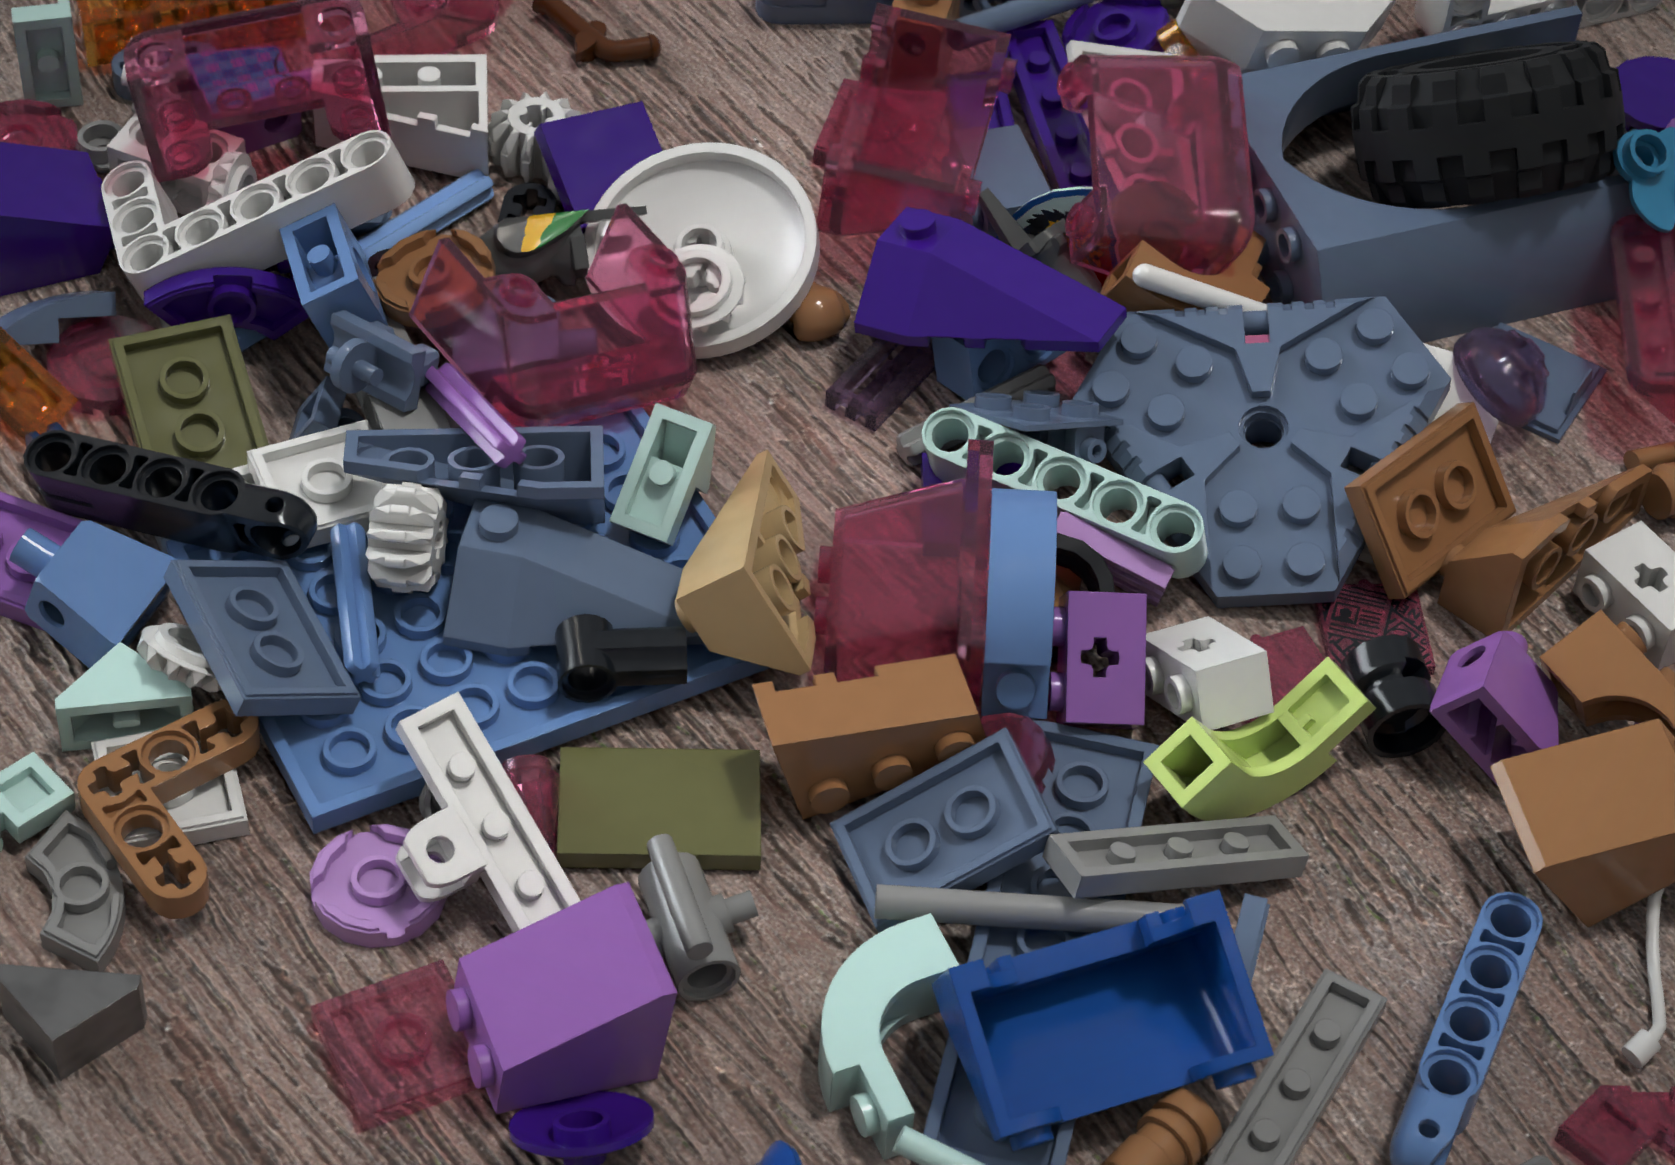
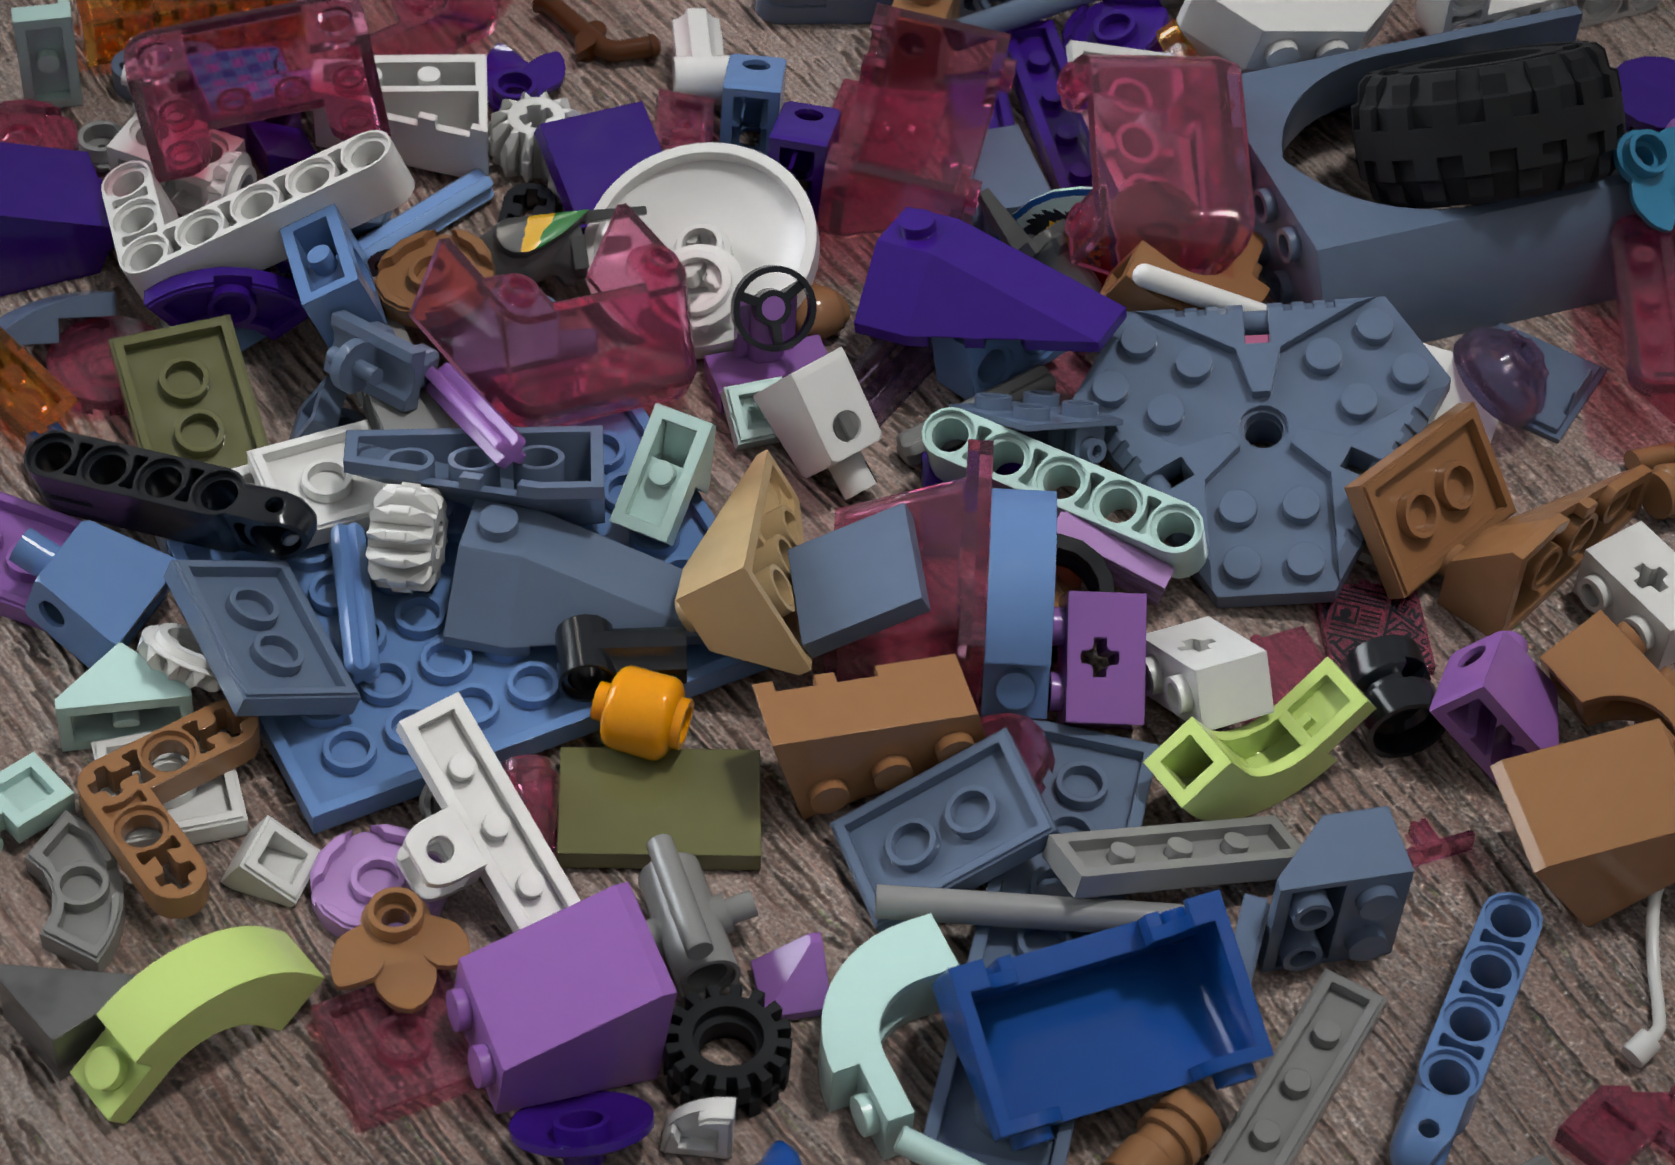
none -> yellowish green arch [70,926,325,1124]
none -> white slope [220,815,321,908]
none -> dark purple slope [246,120,317,178]
none -> medium nougat plate [330,887,471,1014]
none -> dark purple plate [487,42,566,112]
none -> light orange head [590,666,694,761]
none -> clear pink tile [654,89,715,149]
none -> white tile [660,1097,736,1159]
none -> black tyre [663,983,793,1121]
none -> white piece [672,8,730,107]
none -> medium lavender piece [704,265,828,414]
none -> medium blue torso [720,54,787,156]
none -> light aqua tile [720,376,782,451]
none -> medium lavender slope [750,932,829,1020]
none -> white torso [753,346,882,500]
none -> dark purple torso [768,101,841,236]
none -> sand blue tile [787,502,931,658]
none -> sand blue slope [1257,806,1414,973]
none -> clear pink piece [1406,818,1475,867]

